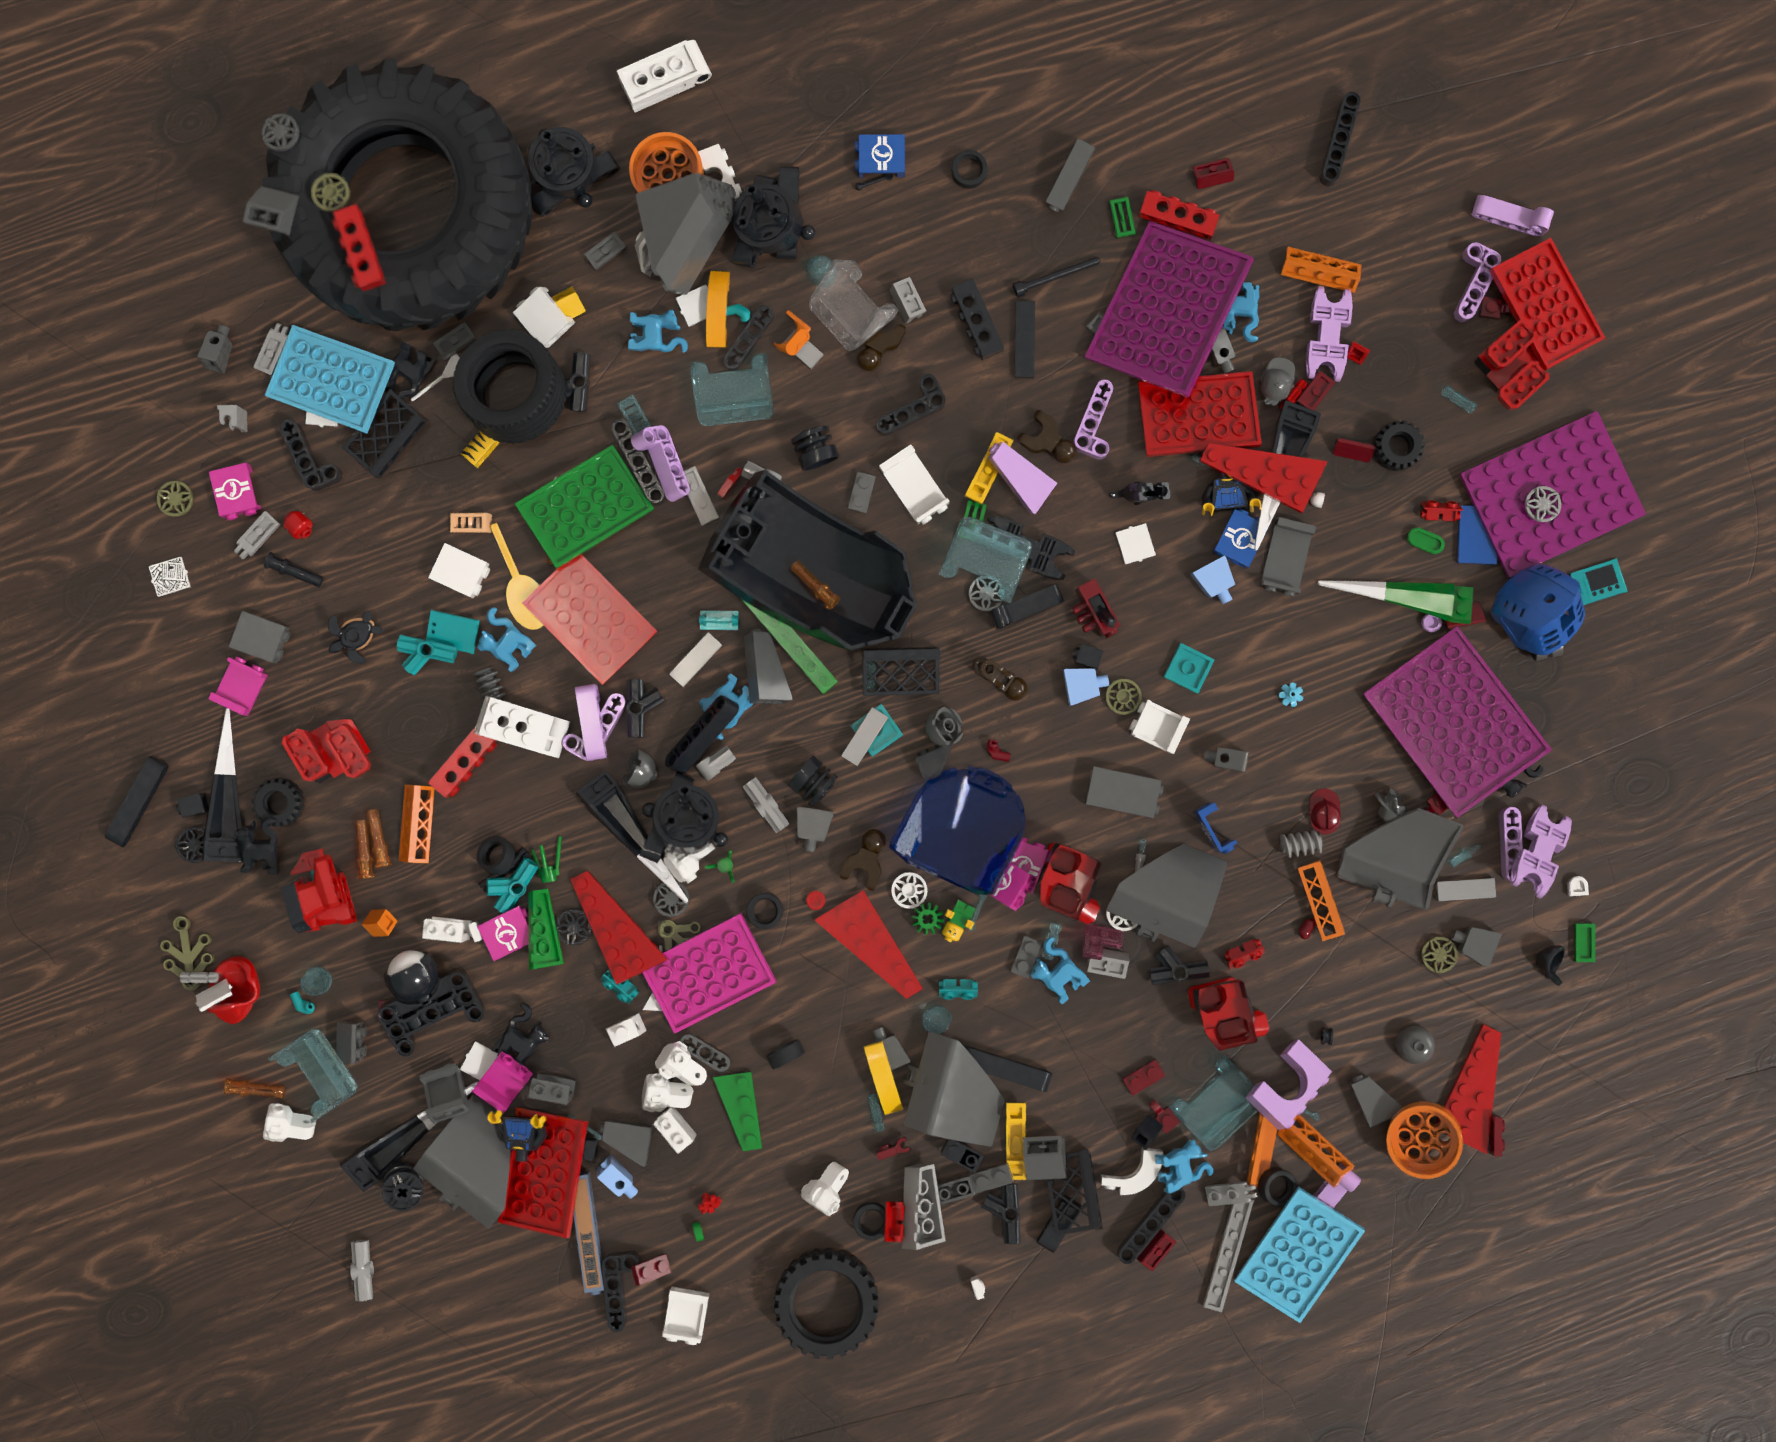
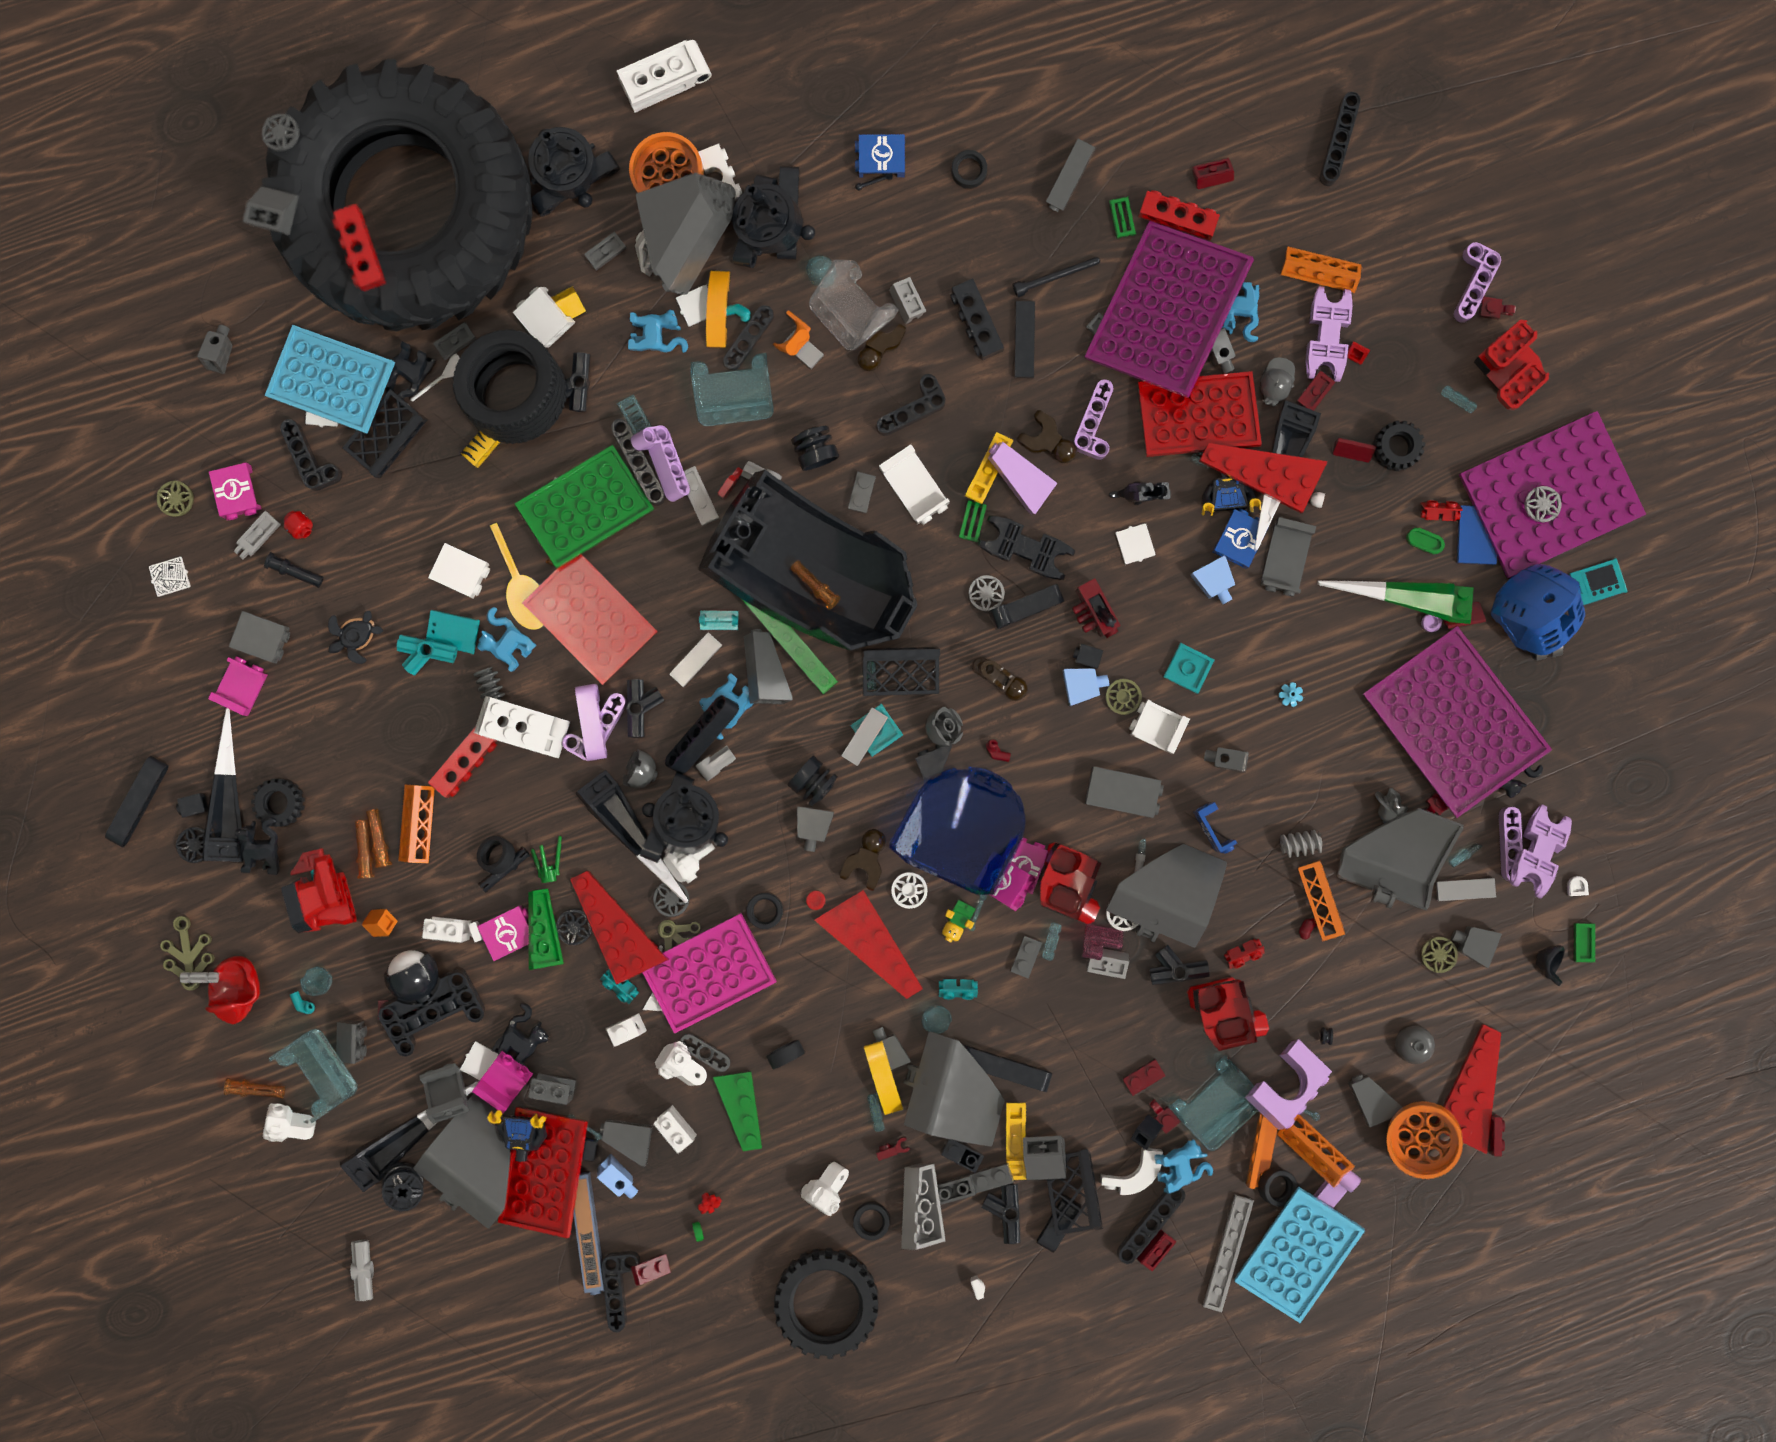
white piece [195,979,232,1012] -> none
light grey hinge [217,405,247,432] -> none
light grey hinge [253,323,289,376] -> none
red piece [282,719,372,783] -> none
olive wheel [312,174,350,212] -> none
light nougat slope [450,513,492,533] -> none
teal piece [486,858,539,913] -> none
white piece [642,1073,693,1112] -> none
white panel [662,1287,710,1345] -> none
green plant [705,850,735,883] -> none
light grey piece [743,777,789,833] -> none
red hinge [884,1202,905,1242] -> none
green gear [911,902,944,935] -> none
clear light blue windscreen [939,517,1032,603] -> none
dark azure animal [1030,937,1090,1004] -> none
light grey hinge [1205,1181,1257,1206] -> none
red axle [1279,379,1308,410] -> none
dark red piece [1309,788,1341,835] -> none
lavender beam [1472,195,1554,236] -> none
red plate [1489,238,1605,371] -> none

